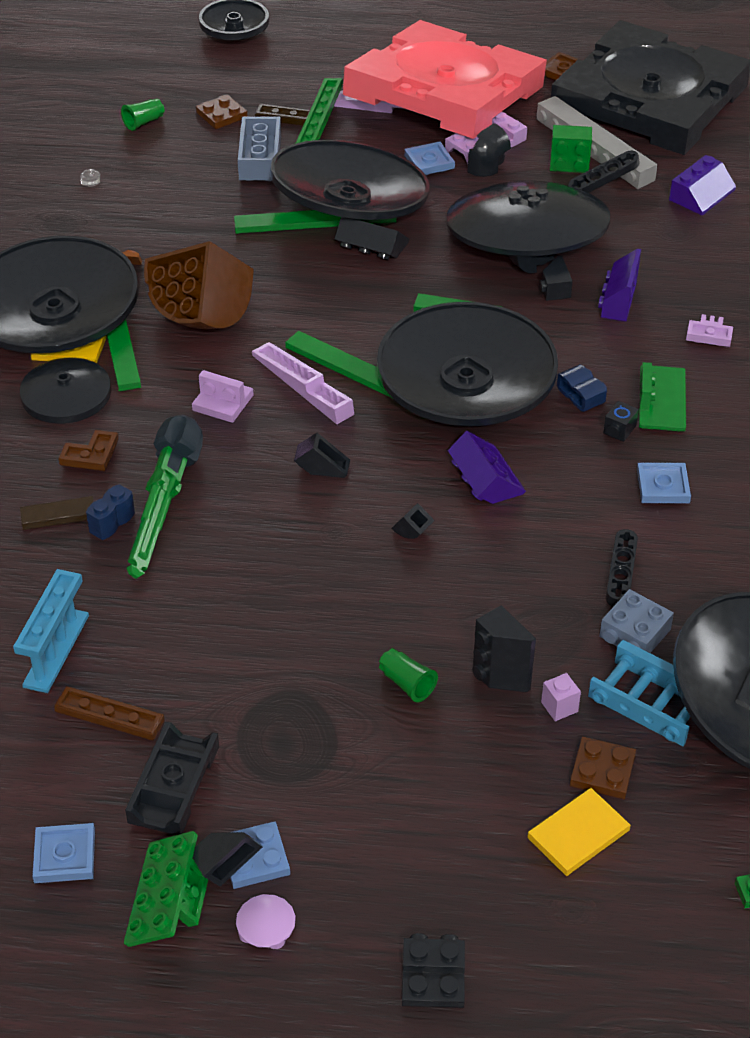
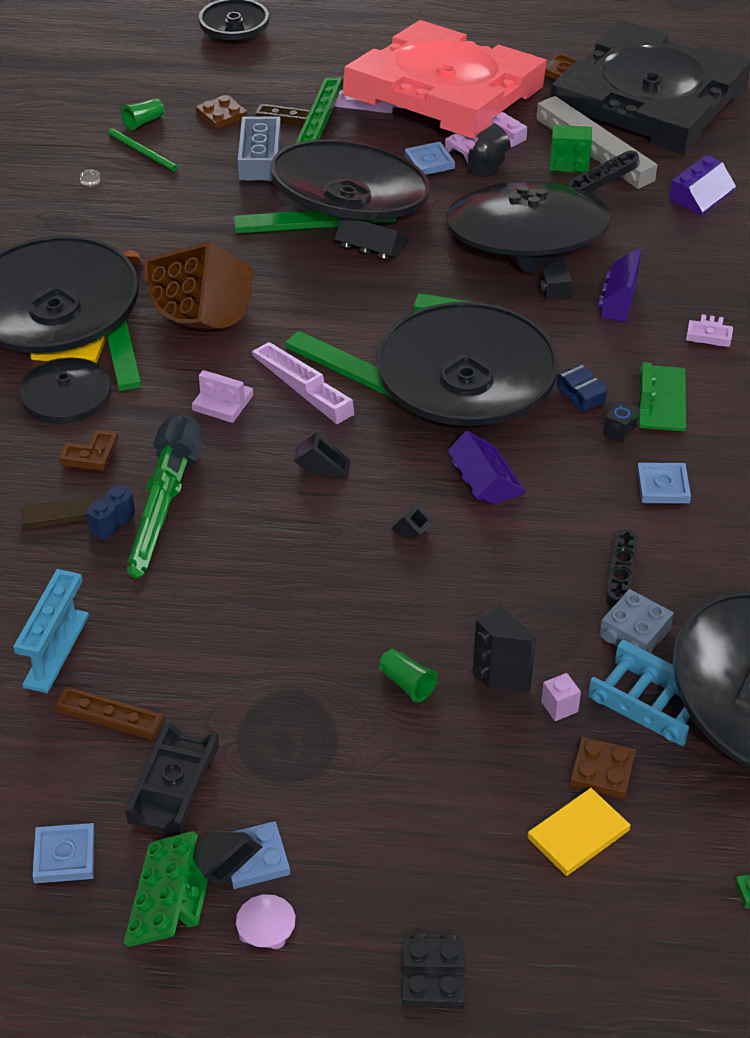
none -> green piece [108,128,178,172]

